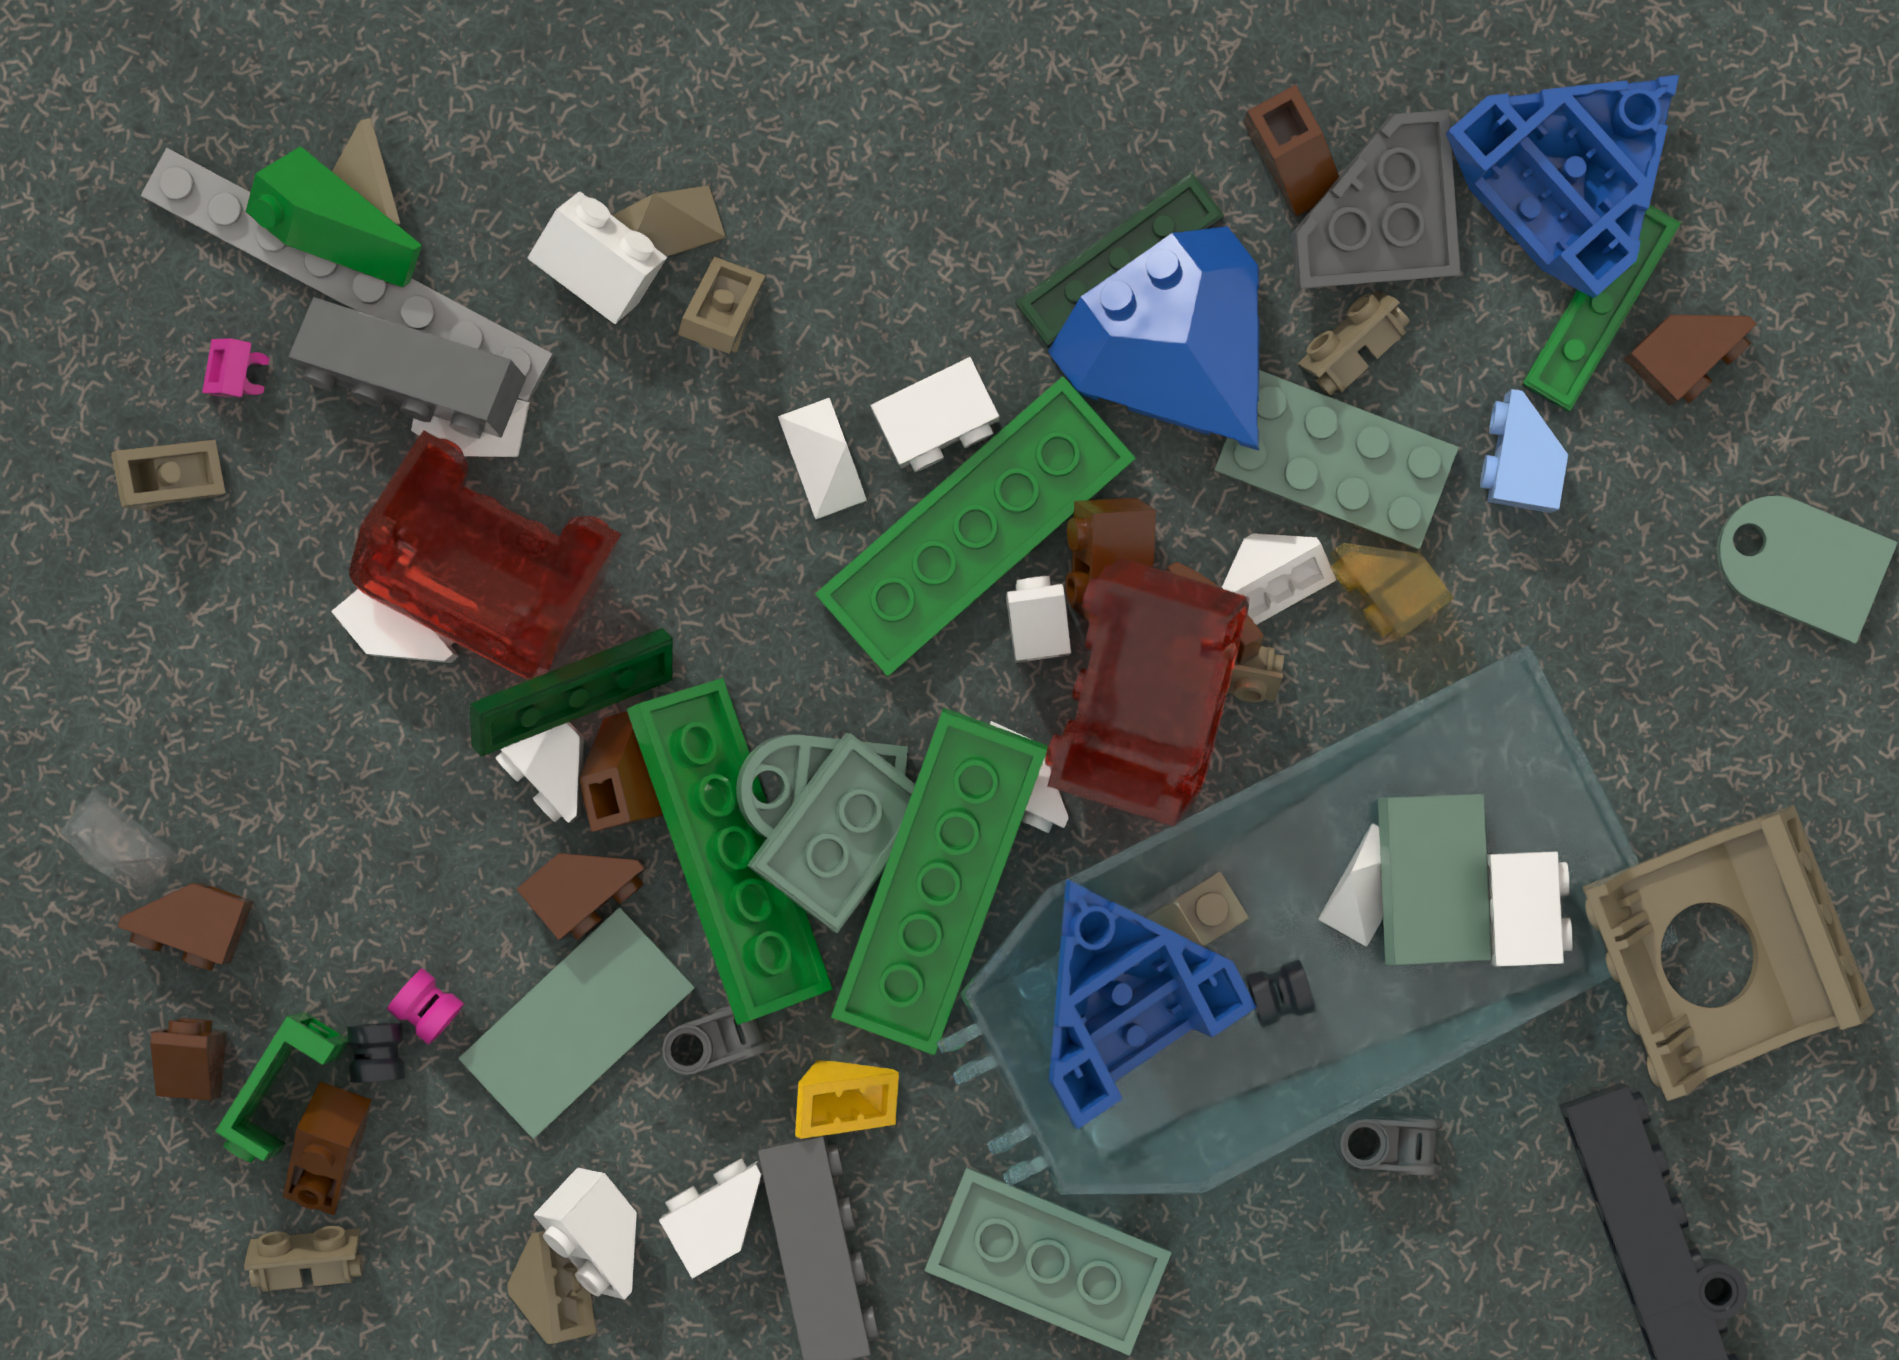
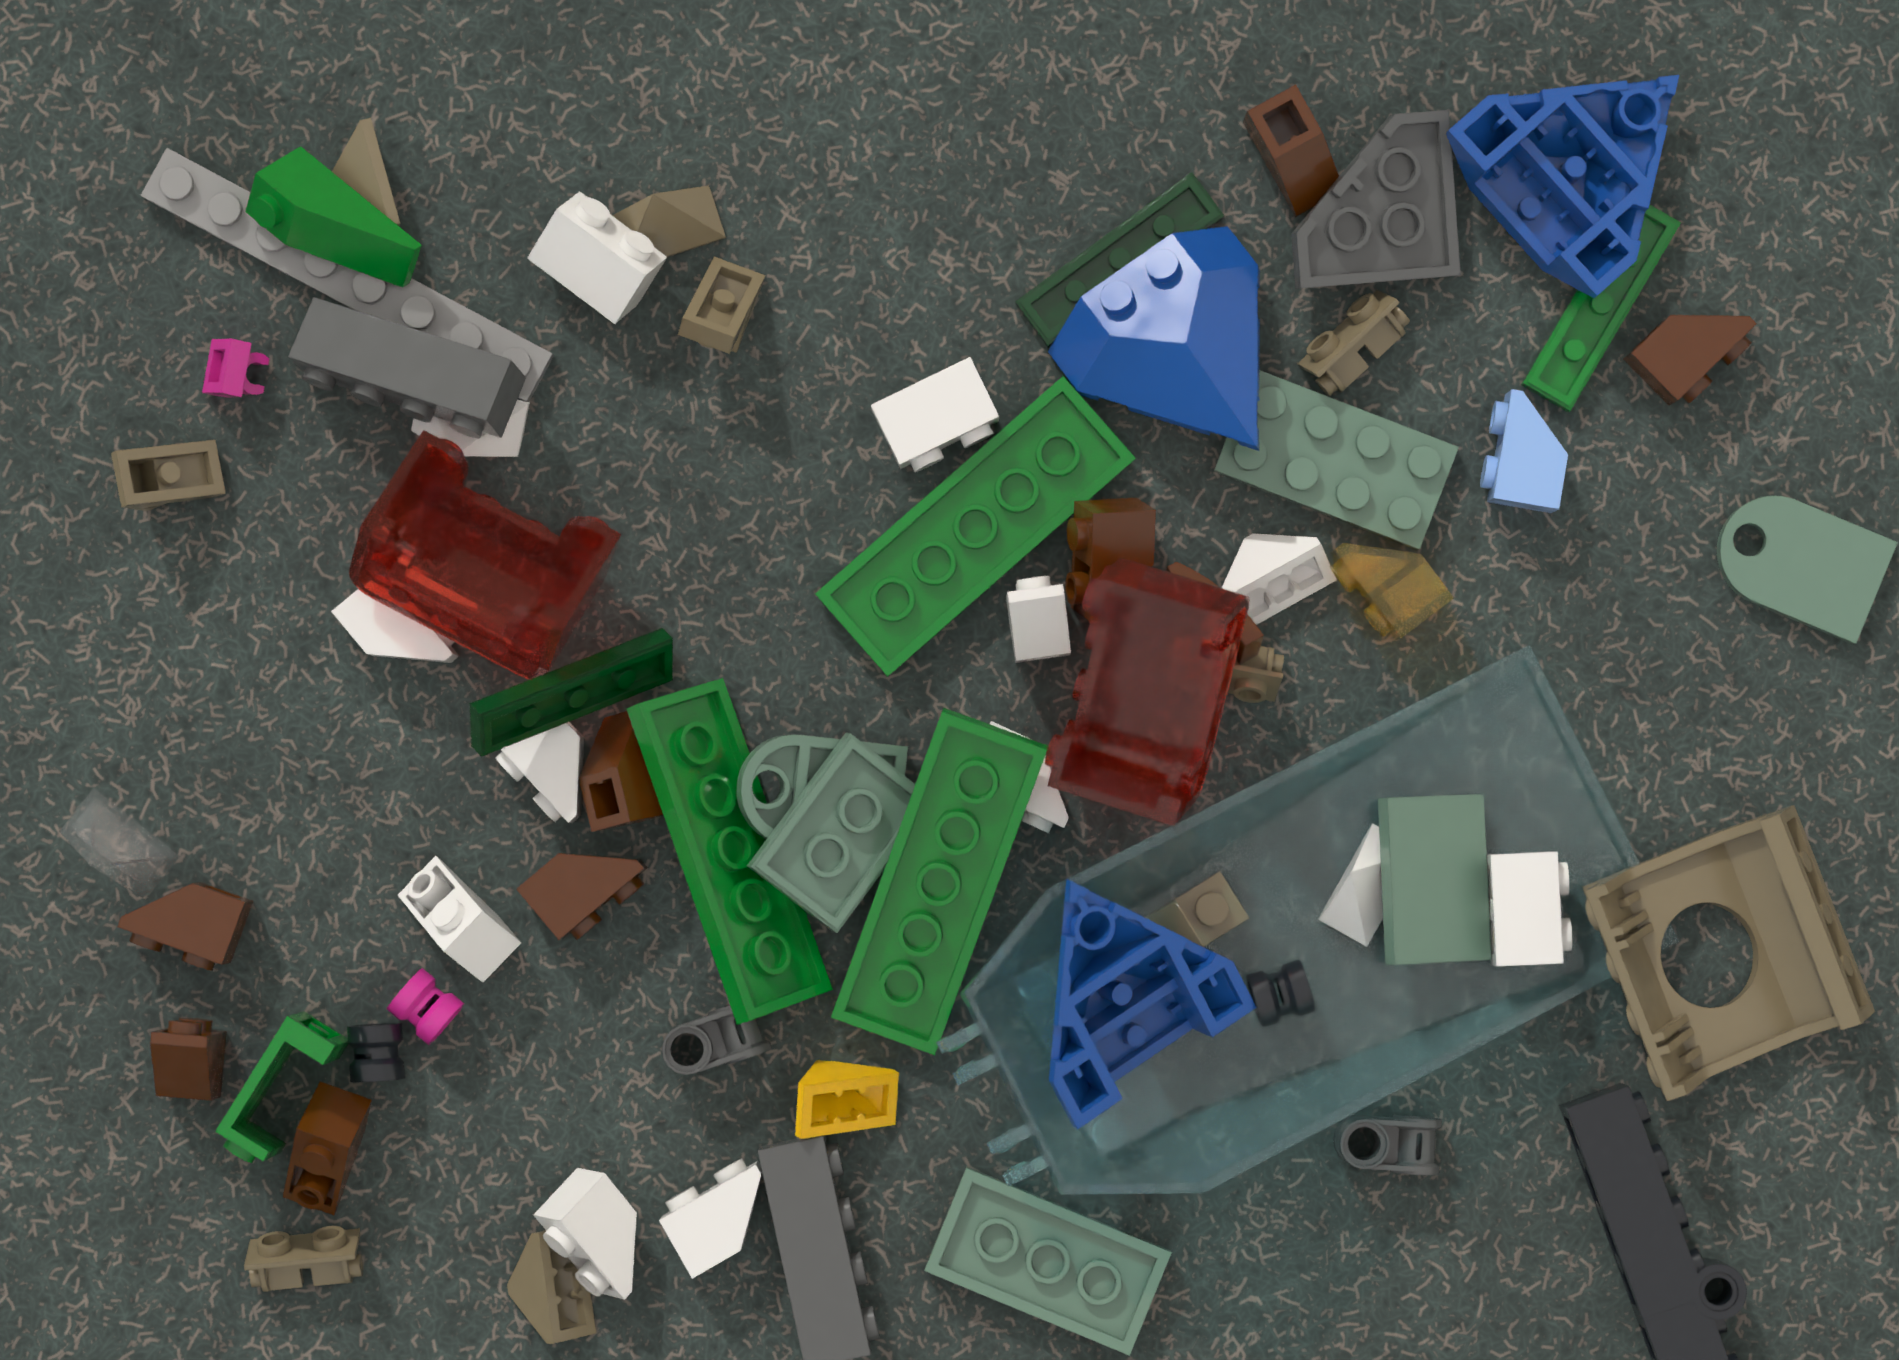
sand green tile [458,907,696,1139] -> none
white slope [778,398,867,519] -> none
none -> white slope [398,856,521,983]

